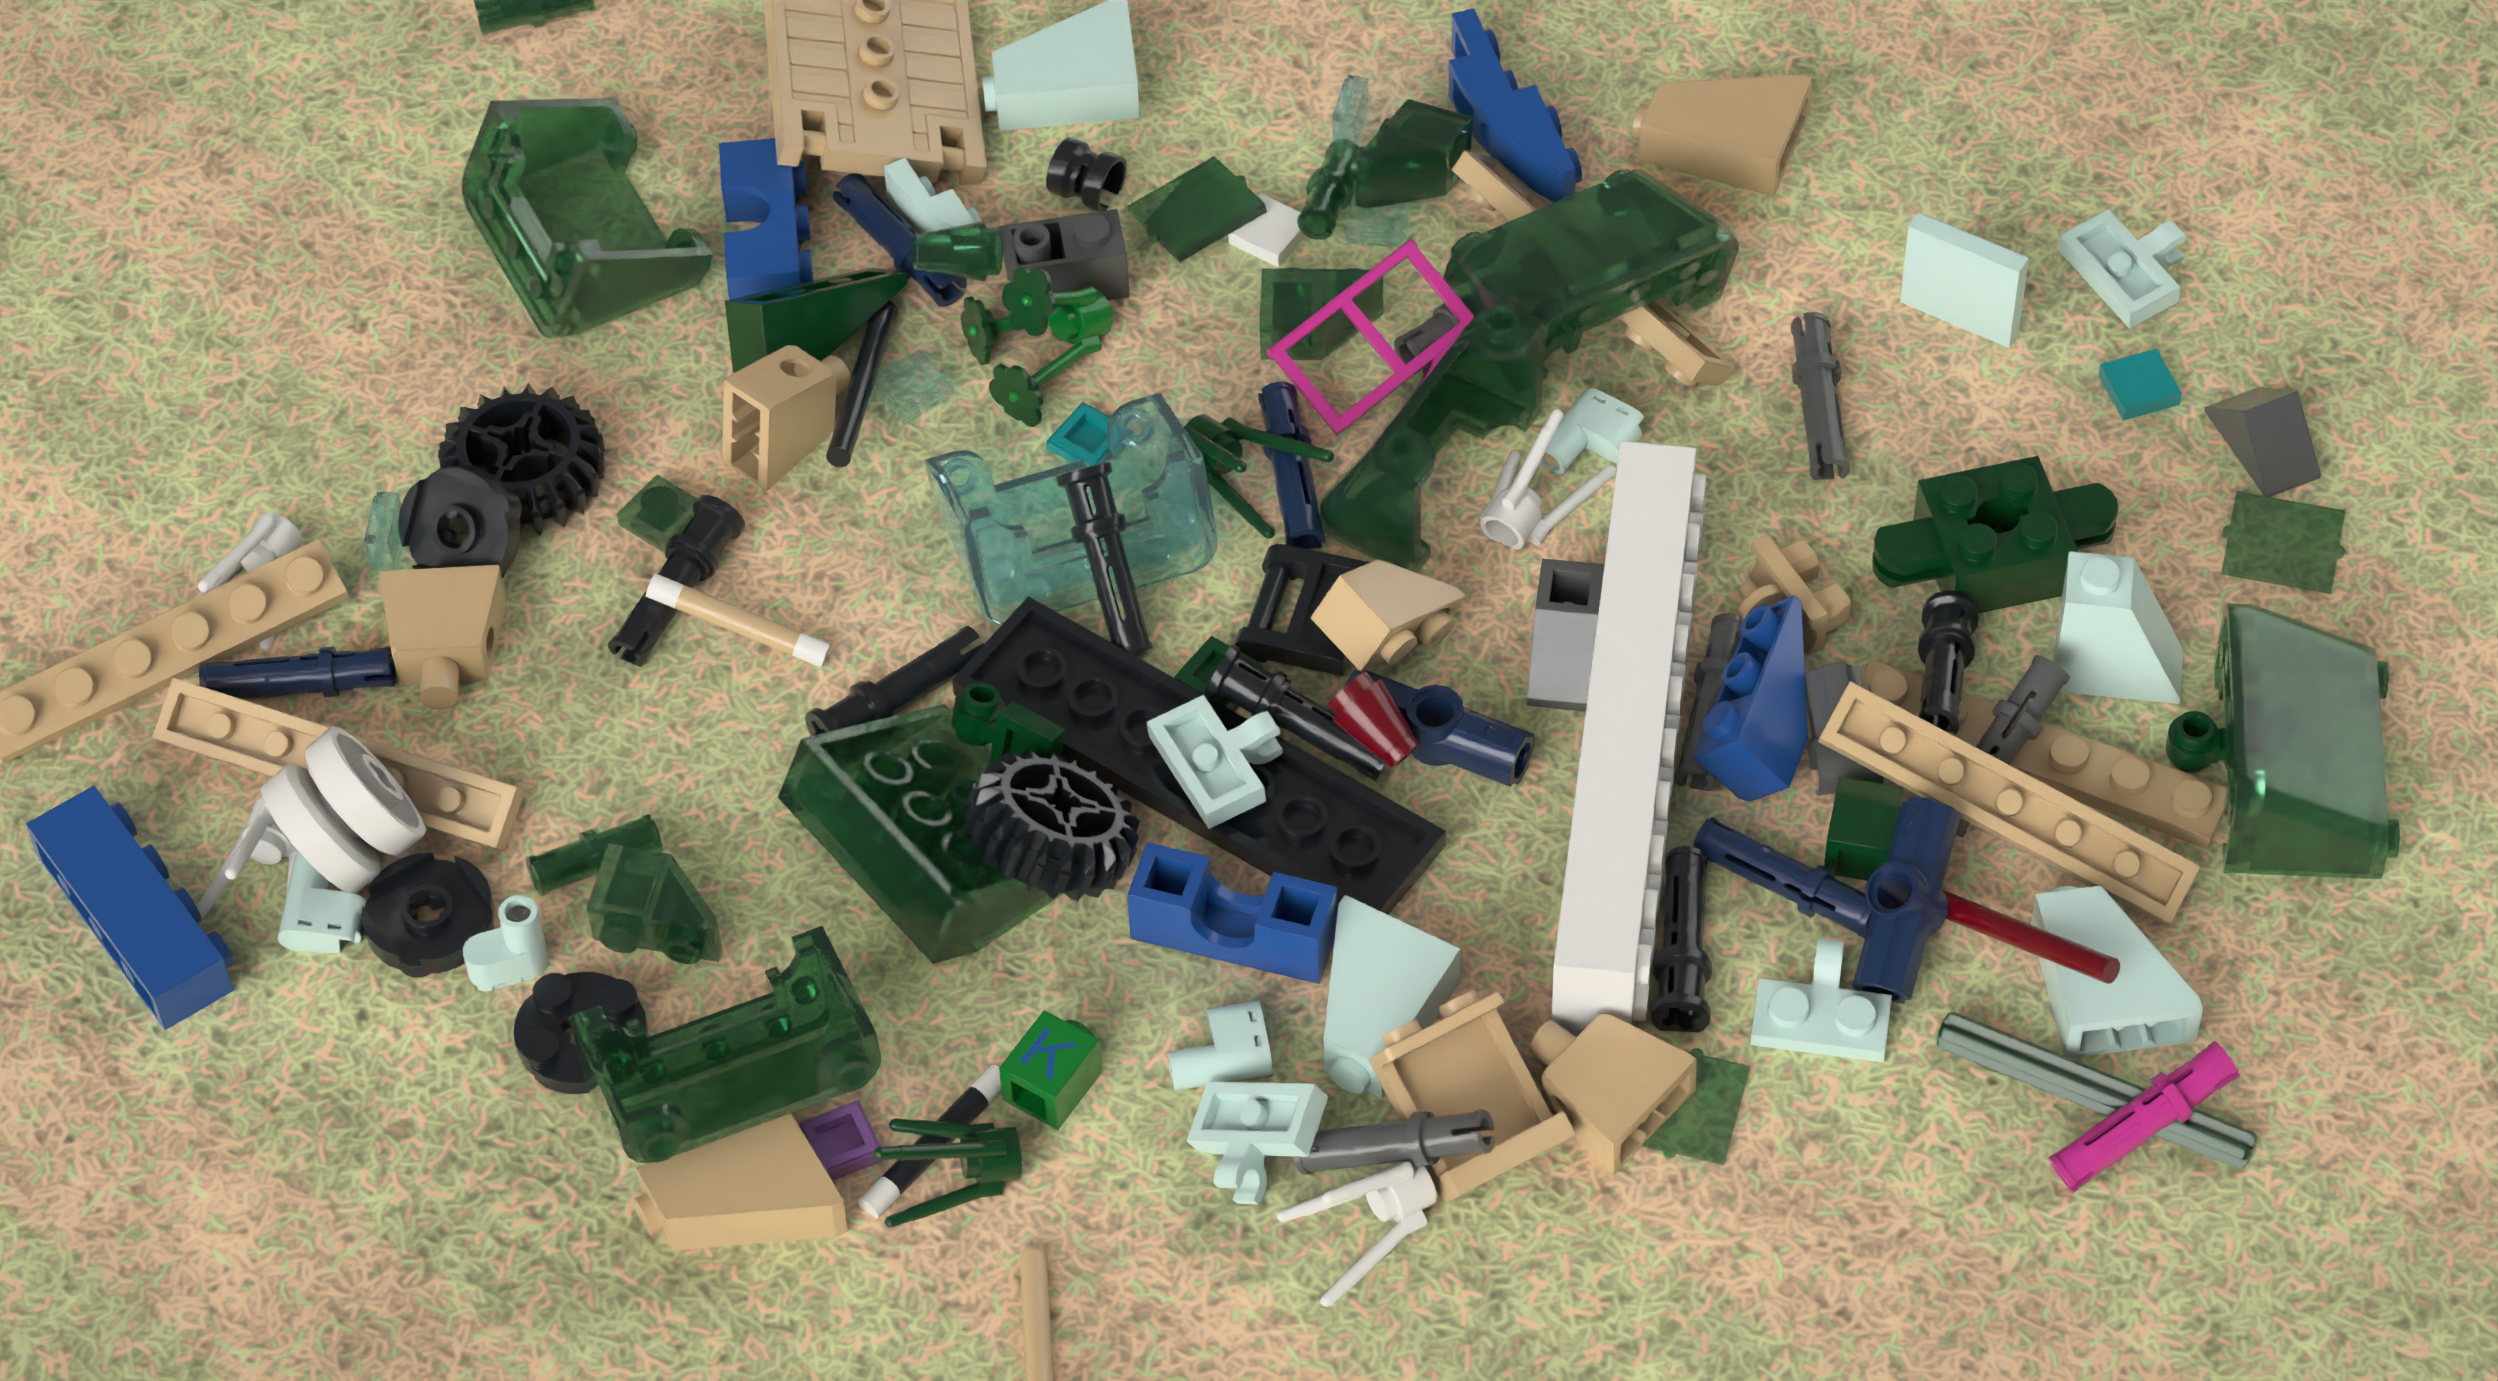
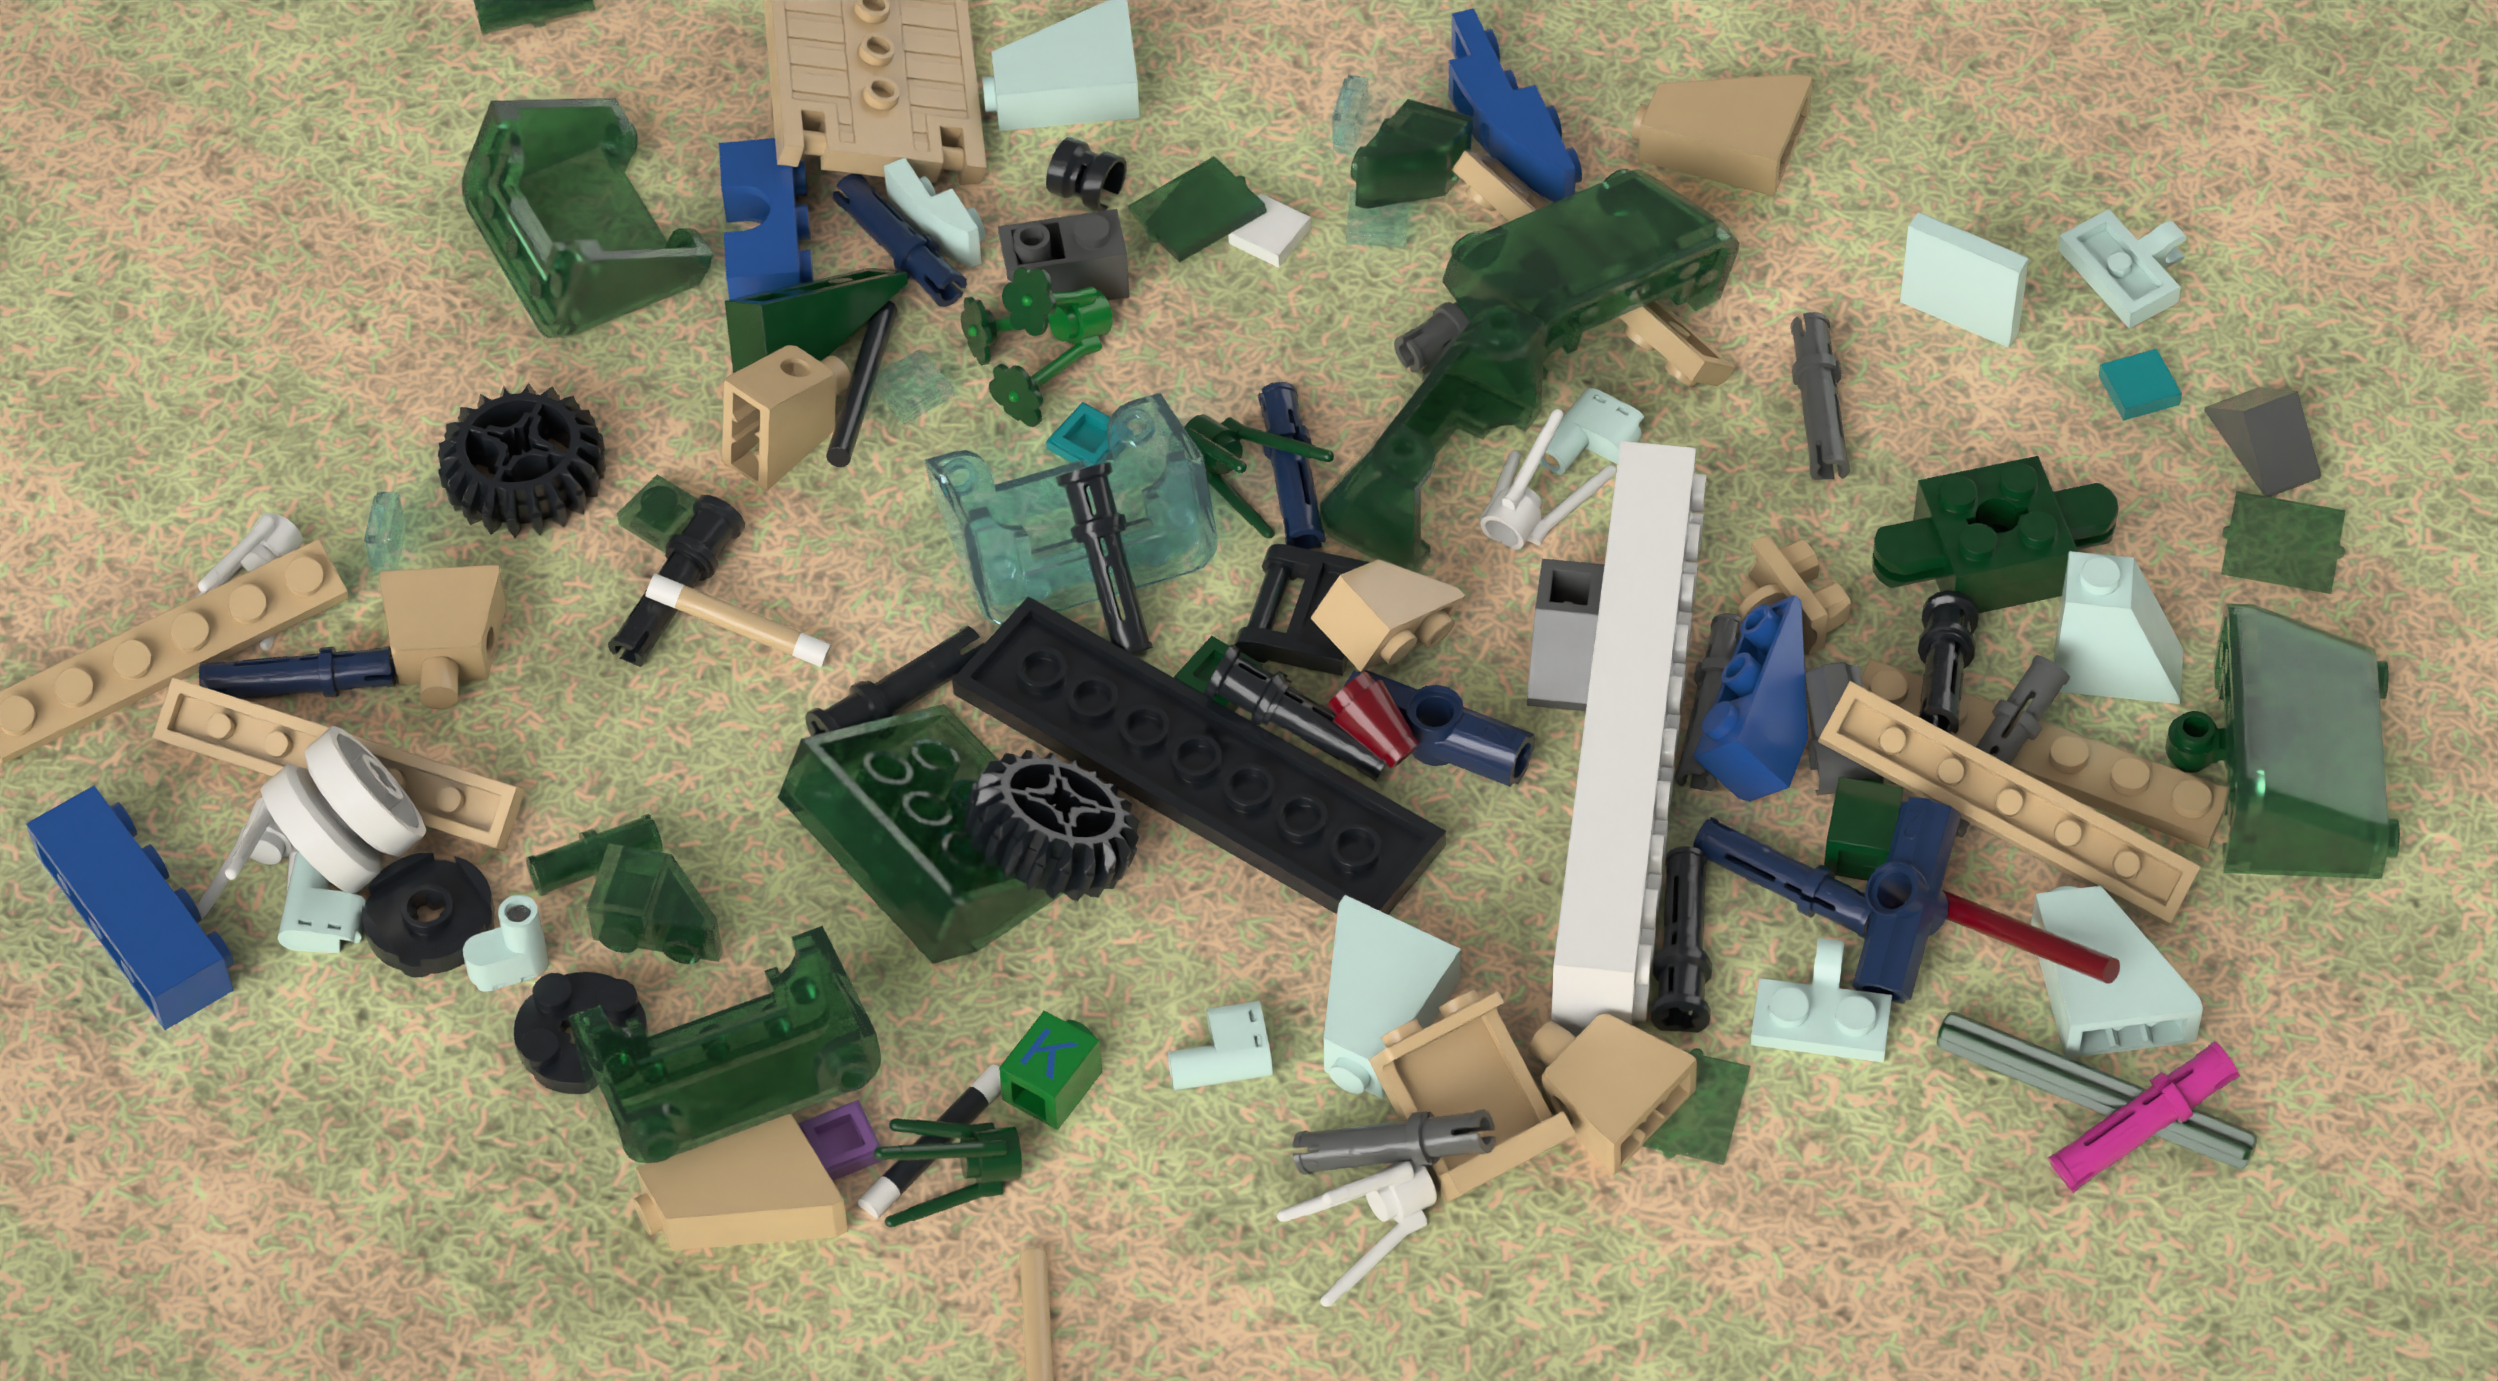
black plate [398,465,522,579] -> none
clear green cone [911,221,1003,282] -> none
dark green plate [951,682,1066,762] -> none
blue arch [1127,842,1337,984] -> none
light aqua plate [1147,695,1283,829] -> none
light aqua plate [1187,1082,1328,1205] -> none
clear green slope [1259,267,1384,360] -> none
dark pink window [1267,239,1479,436] -> none
clear green pin [1297,139,1364,240] -> none

